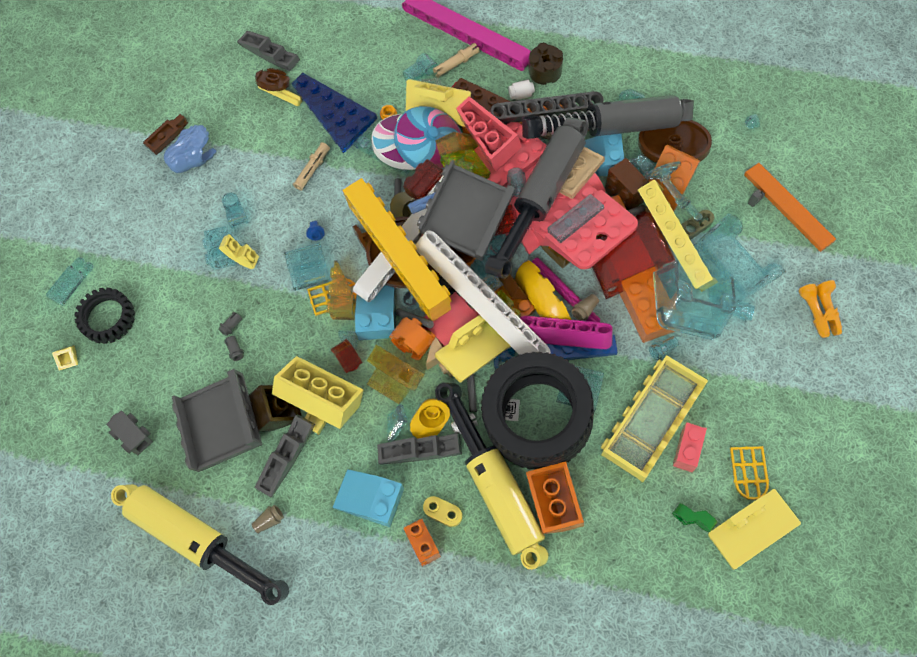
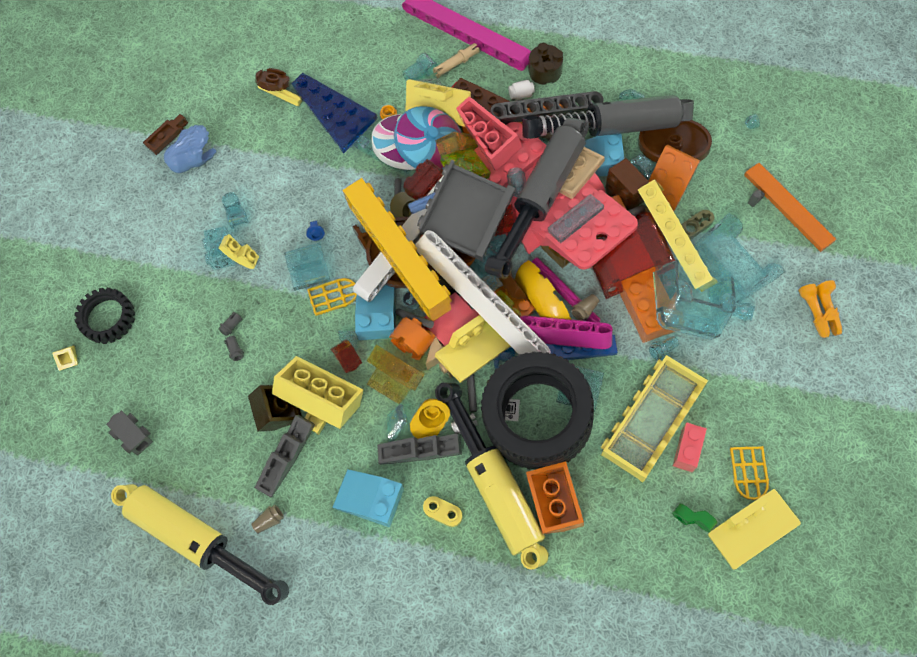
clear light blue hinge [46,257,94,306] -> none
dark grey panel [172,369,262,472] -> none
dark grey slope [237,31,300,71] -> none
tan pin [293,142,330,191] -> none
clear yellow slope [326,260,356,320] -> none
orange hips [403,518,441,567] -> none
clear light blue dish [644,161,703,221] -> none

